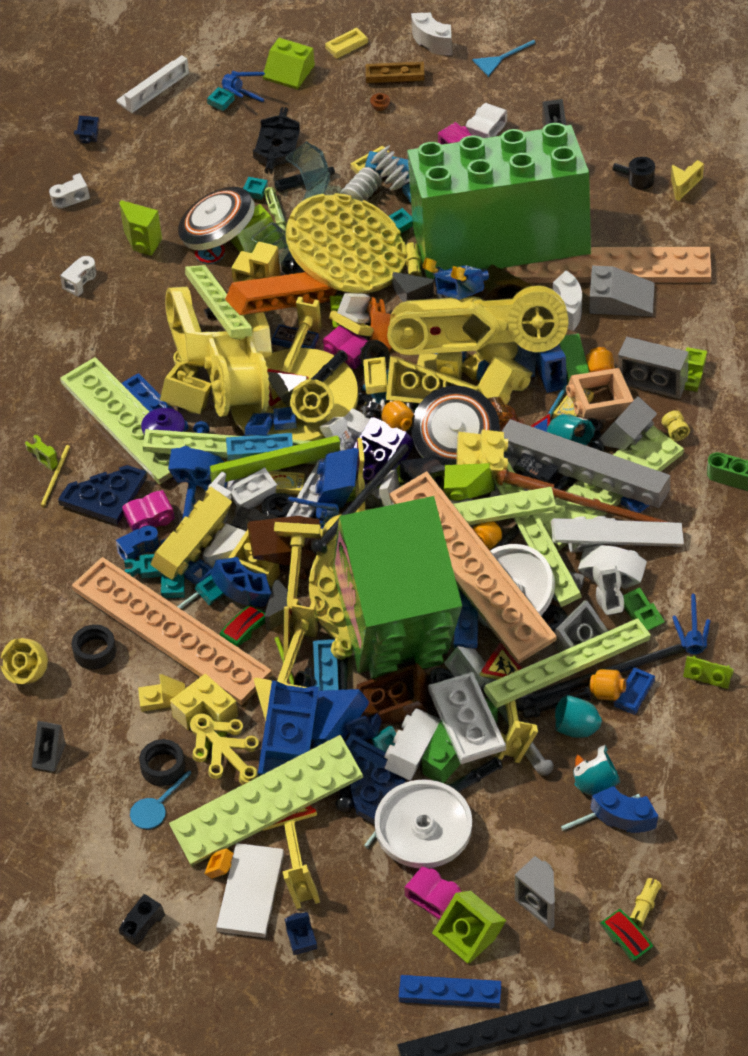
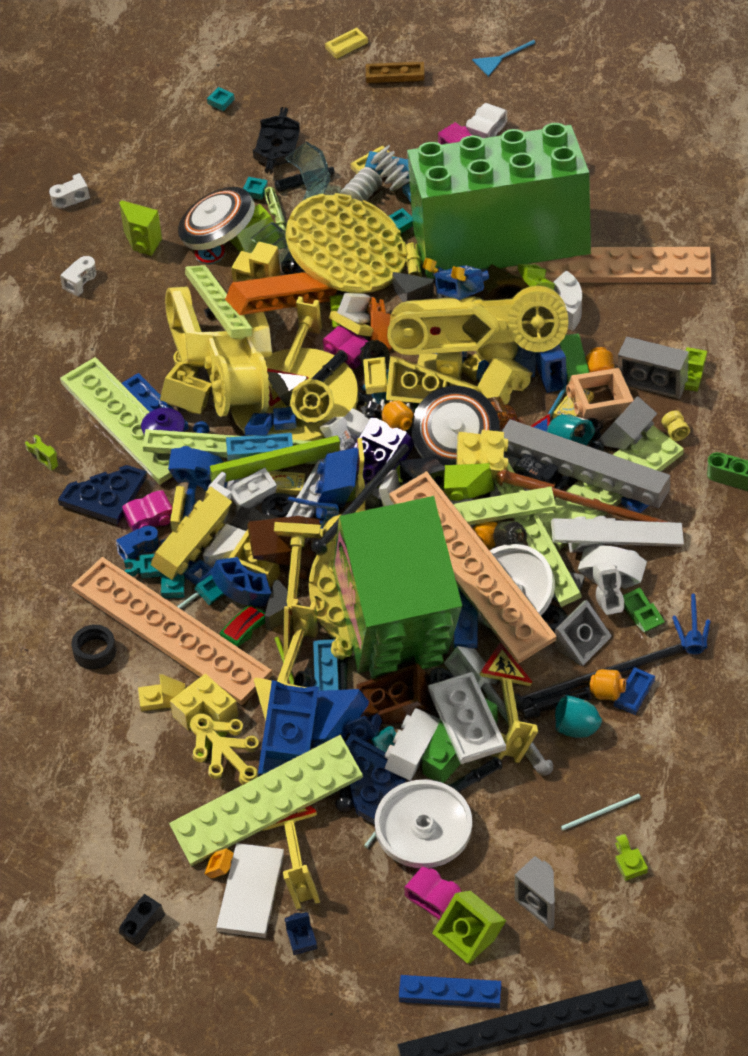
light yellow cylinder [1,638,48,685] -> none
dark grey slope [32,721,66,772] -> none
light yellow axle [41,445,70,507] -> none
dark blue bracket [74,115,100,144] -> none
white panel [117,55,189,113] -> none
dark azure piece [130,771,191,830] -> none
black tyre [139,739,185,786] -> none
blue plant [222,71,265,102] -> none
lime slope [262,38,315,90] -> none
tile [272,324,319,349] -> none
dark orange plate [370,93,390,111] -> none
white brick [411,13,452,55] -> none
yellowish green plate [484,618,651,708] -> none
dark grey slope [542,99,566,126] -> none
teal piece [573,745,620,795] -> none
light grey slope [589,266,654,316] -> none
blue brick [590,786,658,833] -> none
slope [600,909,653,962] -> none
black piece [612,157,655,190] -> none
light yellow pin [629,878,662,928] -> none
light yellow slope [671,160,704,201] -> none
lime hinge [683,656,734,689] -> none
none -> light yellow tile [170,486,186,532]
none -> clear smoke head [493,521,527,547]
none -> lime slope [517,264,555,290]
none -> lime plate [615,834,648,881]

